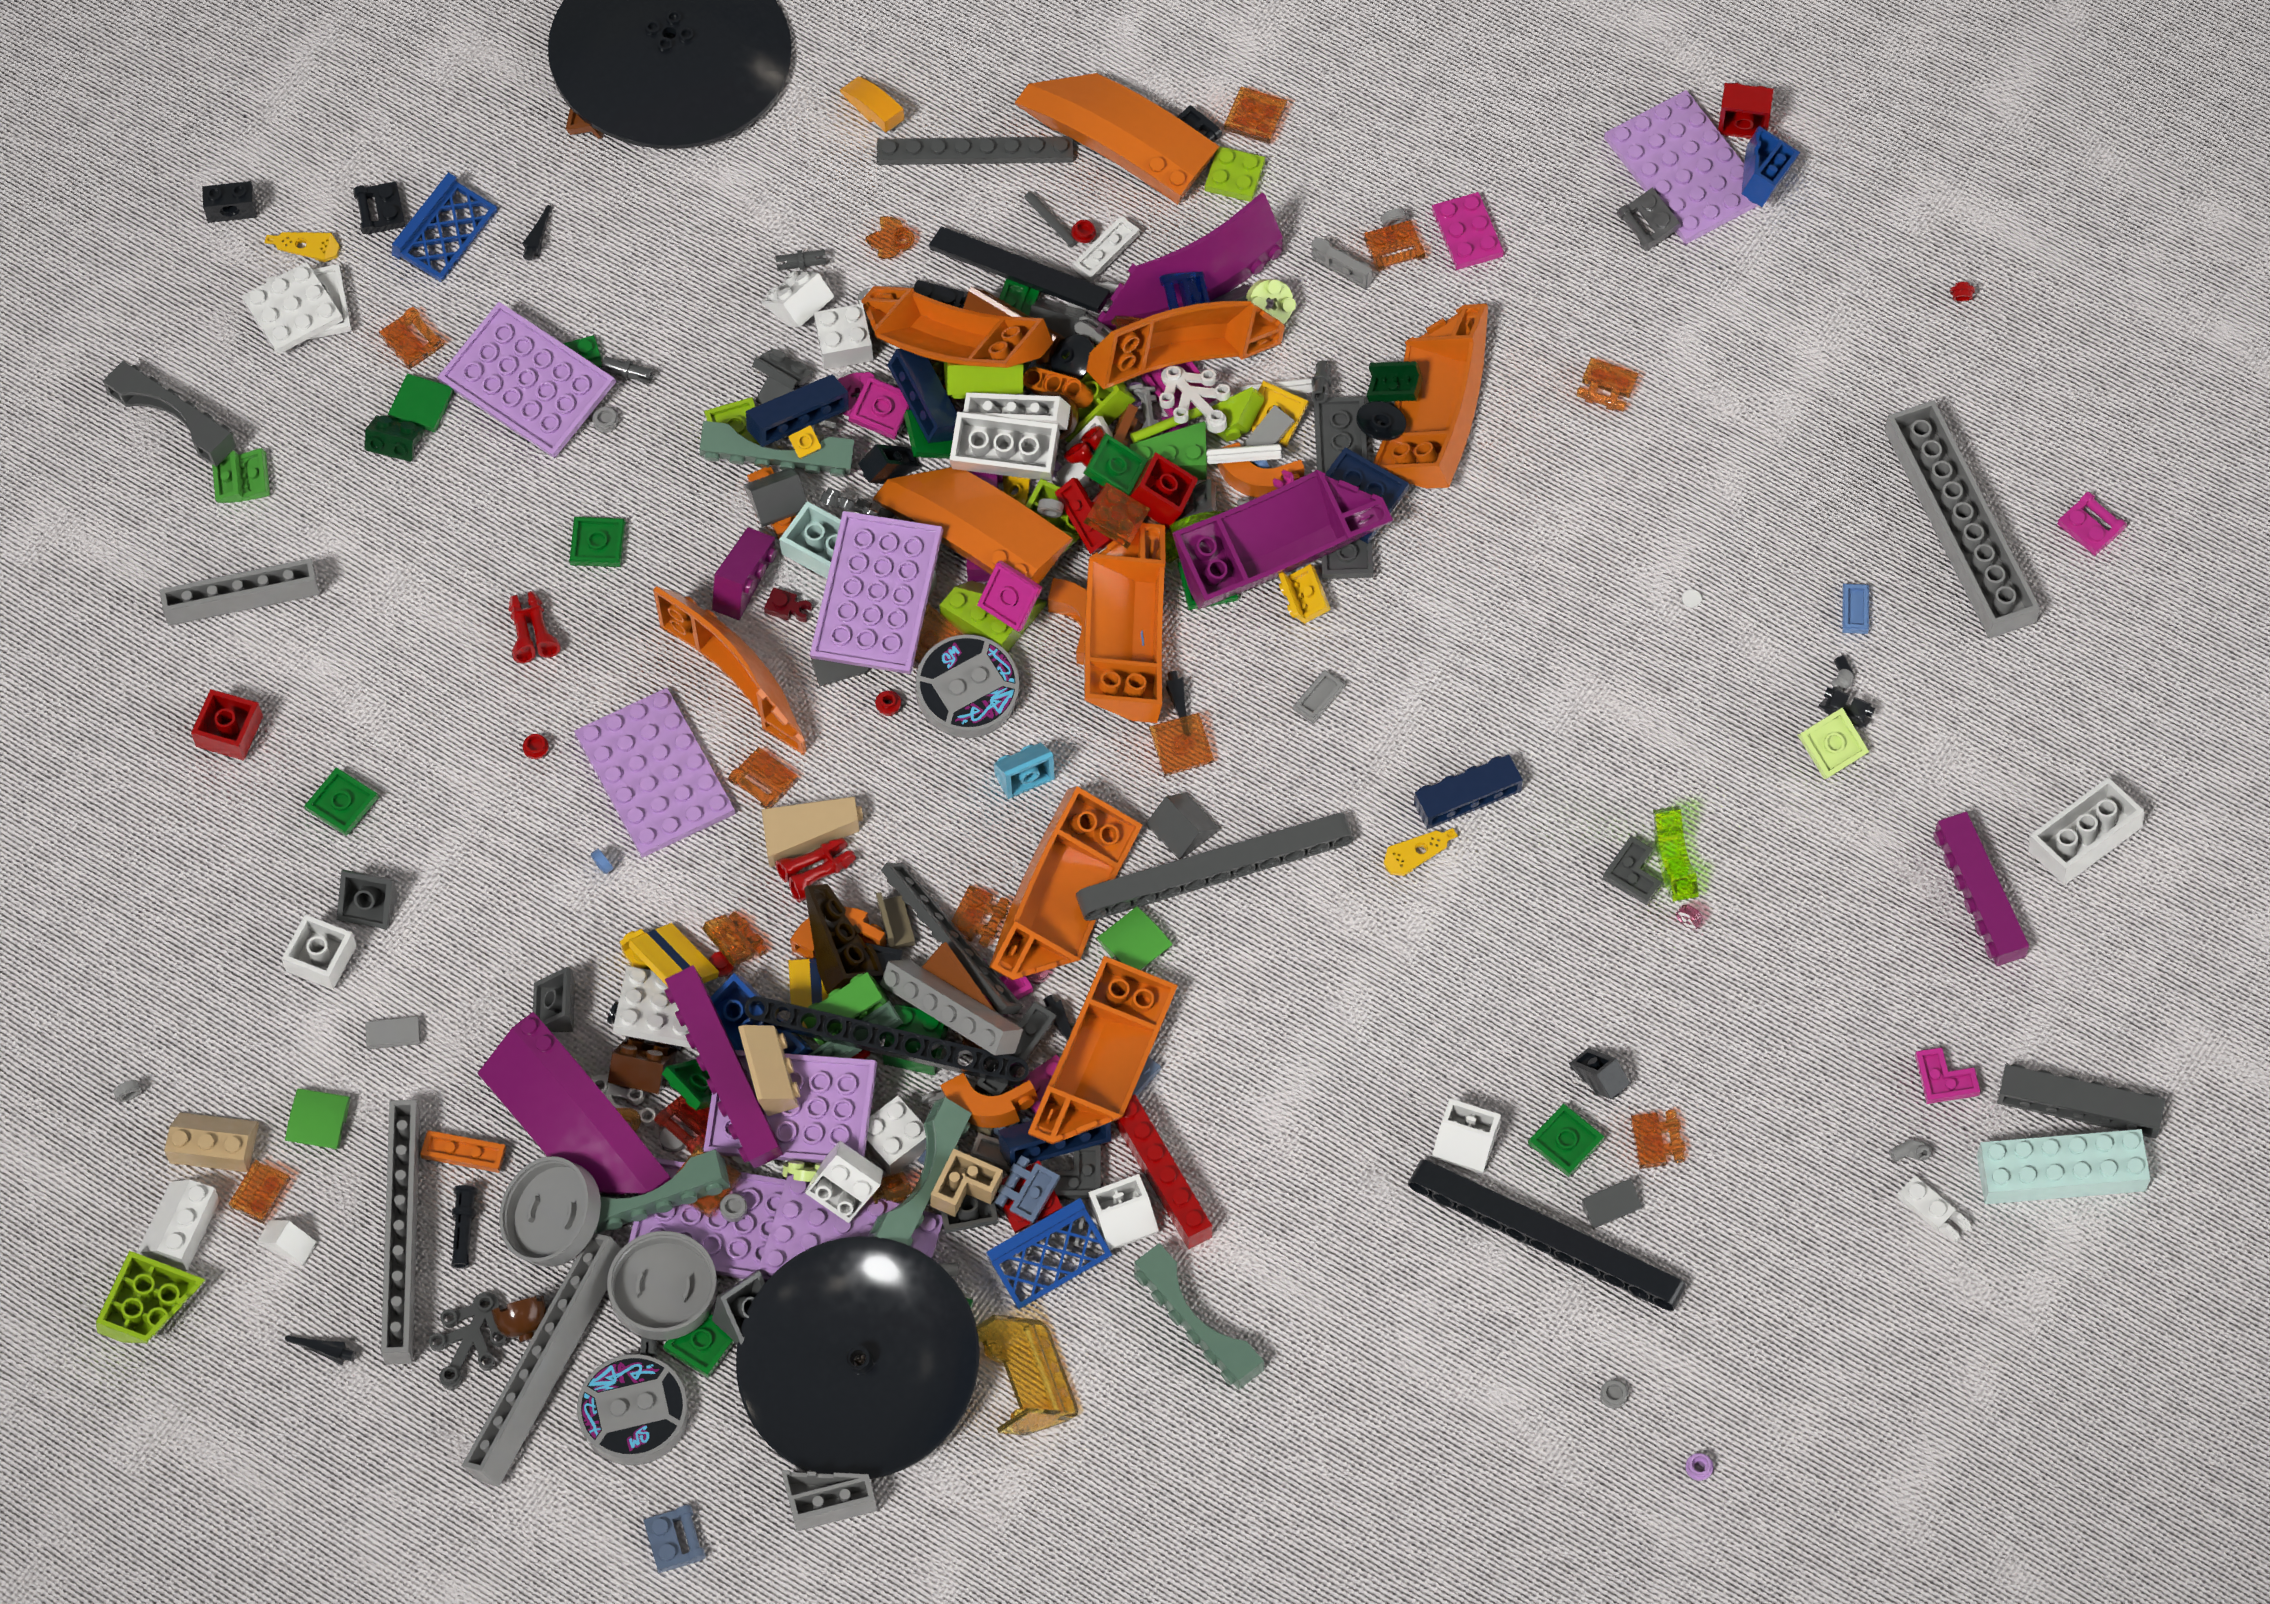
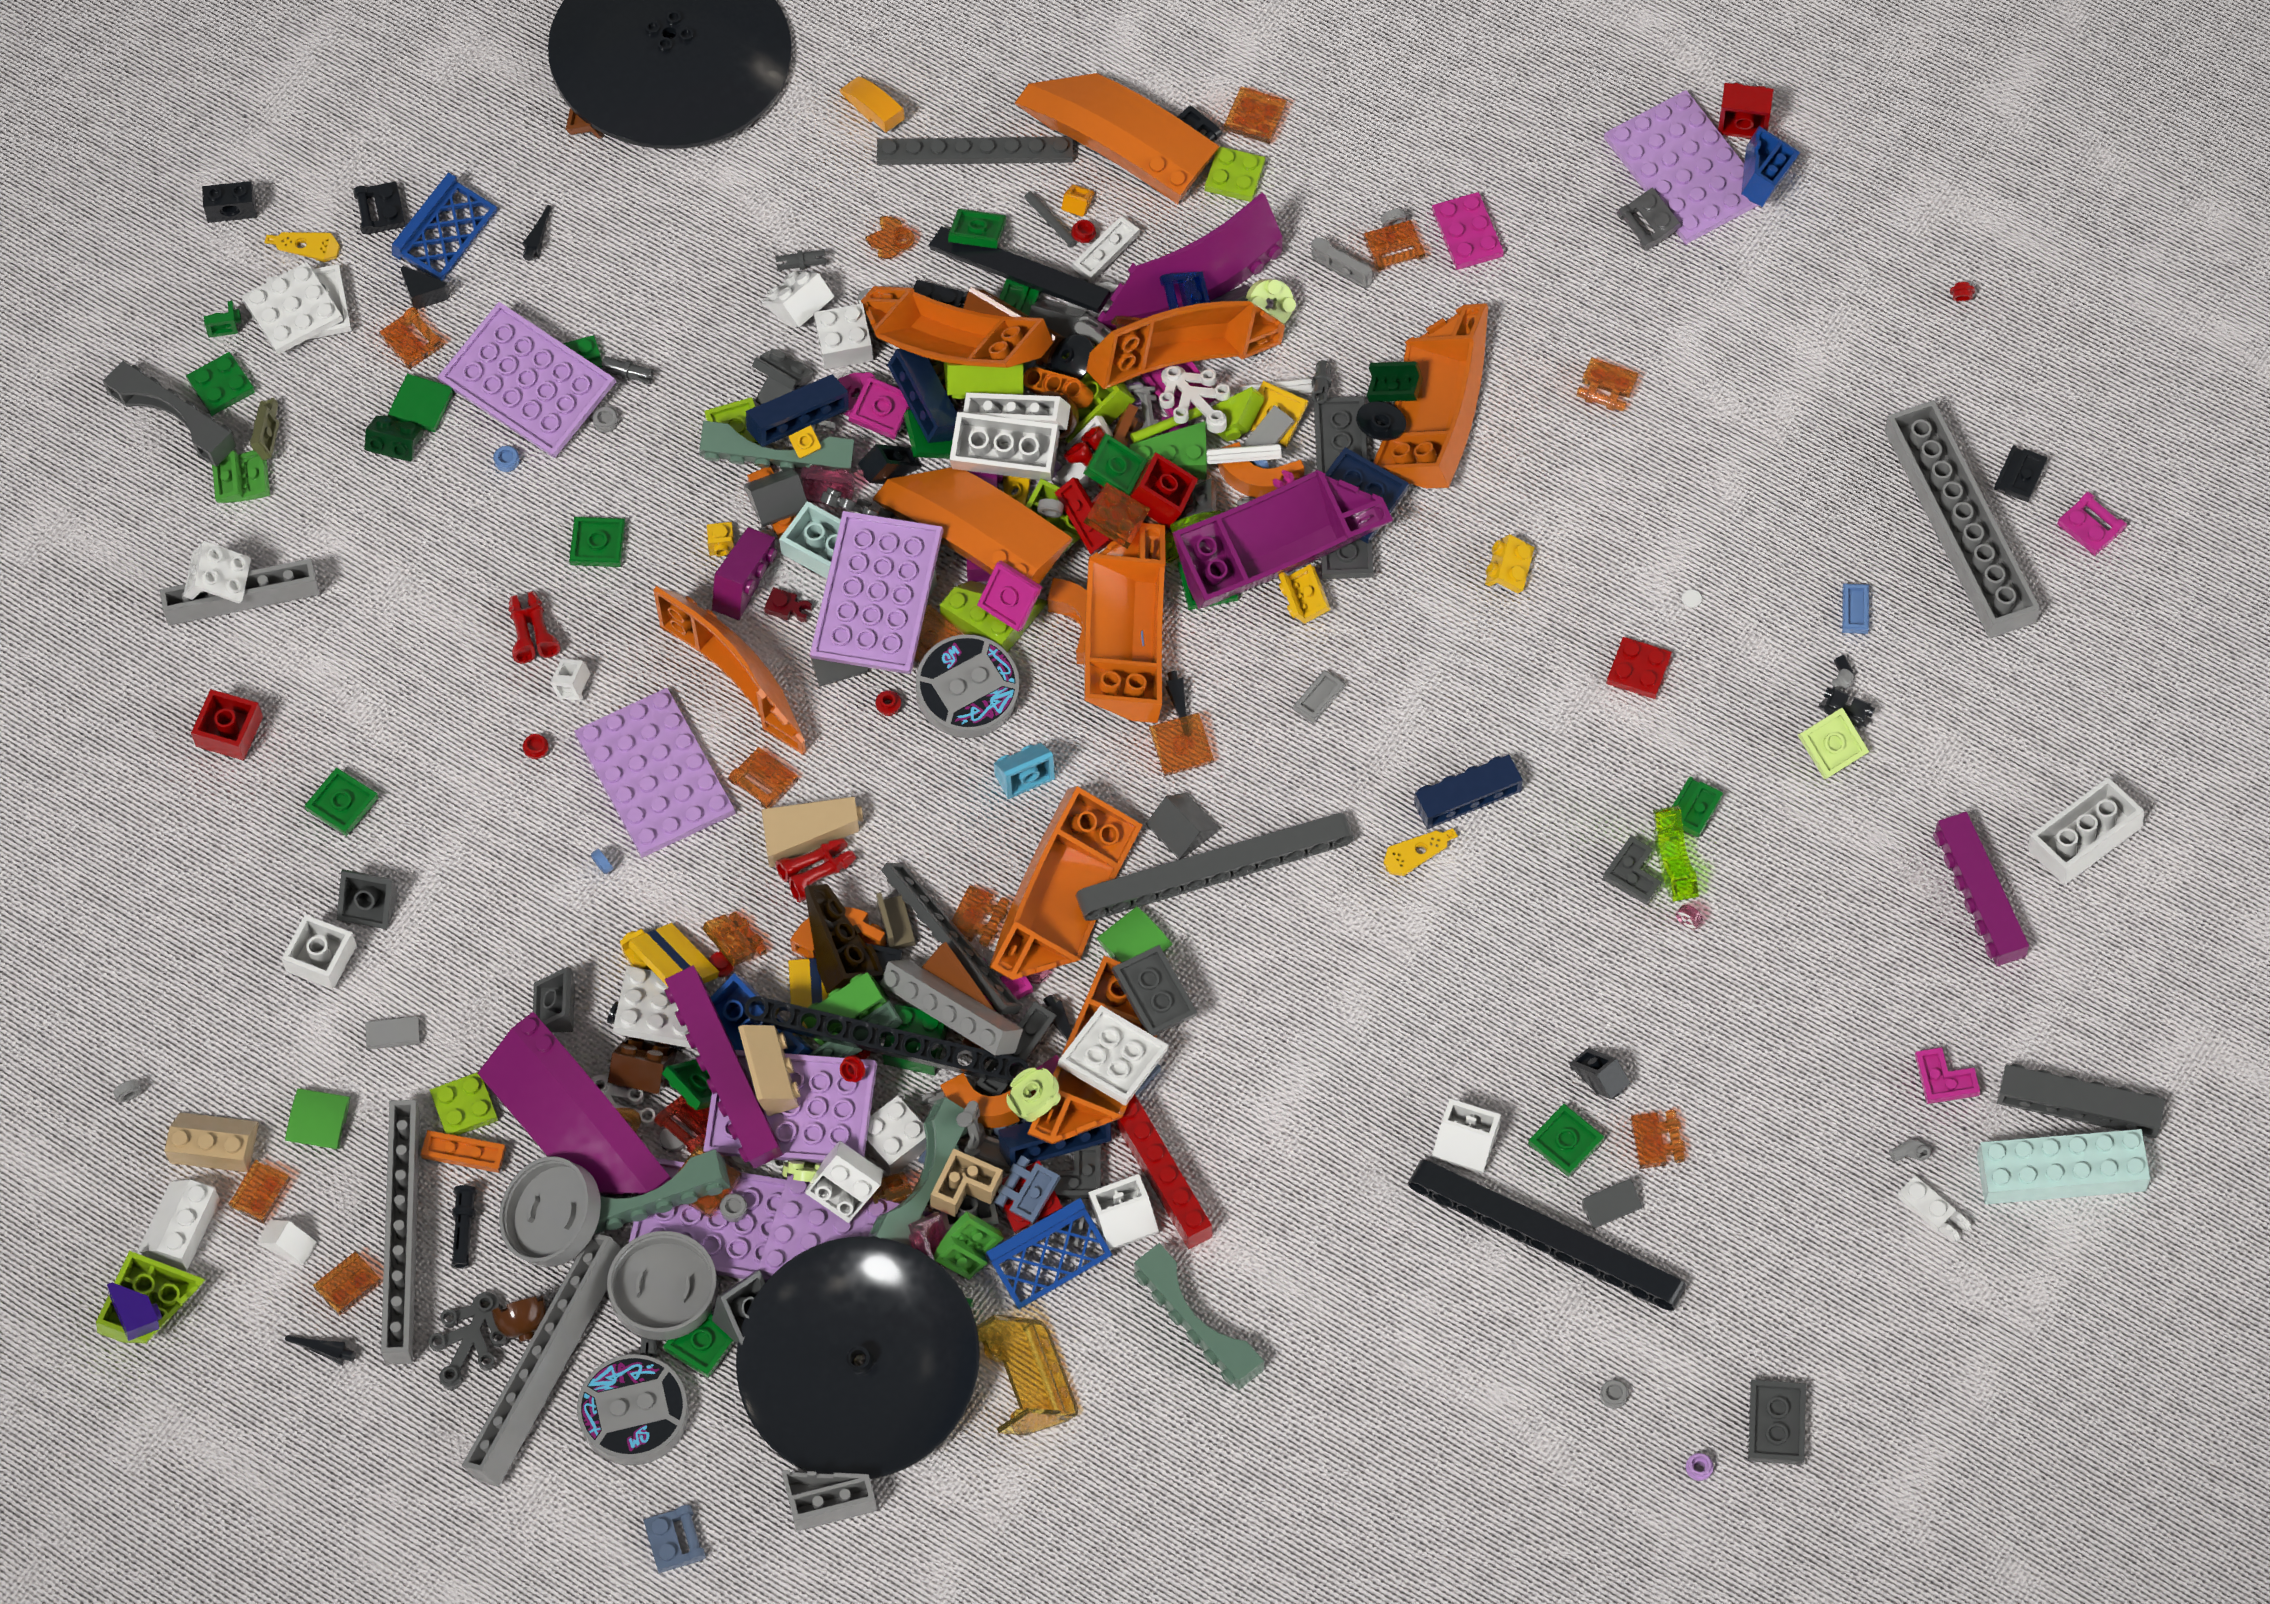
none -> dark purple slope [107,1282,162,1341]
none -> white bracket [183,541,251,603]
none -> green plate [186,352,255,416]
none -> green bracket [204,300,242,338]
none -> olive hinge [250,397,280,460]
none -> clear orange plate [313,1251,381,1316]
none -> black slope [401,266,450,311]
none -> lime plate [430,1072,498,1136]
none -> medium blue tile [493,446,520,472]
none -> white brick [550,659,590,701]
none -> yellow bracket [706,522,734,557]
none -> clear pink bracket [801,465,855,504]
none -> red plate [840,1055,865,1082]
none -> clear pink bracket [908,1212,947,1268]
none -> bright green slope [933,1211,1004,1280]
none -> green tile [948,209,1006,249]
none -> light grey piece [956,1101,986,1158]
none -> yellowish green plate [1006,1067,1061,1122]
none -> white plate [1057,1005,1169,1106]
none -> light orange slope [1061,184,1095,217]
none -> dark grey plate [1112,945,1197,1036]
none -> yellow bracket [1485,534,1535,594]
none -> red plate [1606,637,1672,699]
none -> green plate [1665,776,1723,838]
none -> dark grey plate [1748,1380,1806,1465]
none -> black plate [1994,444,2048,503]

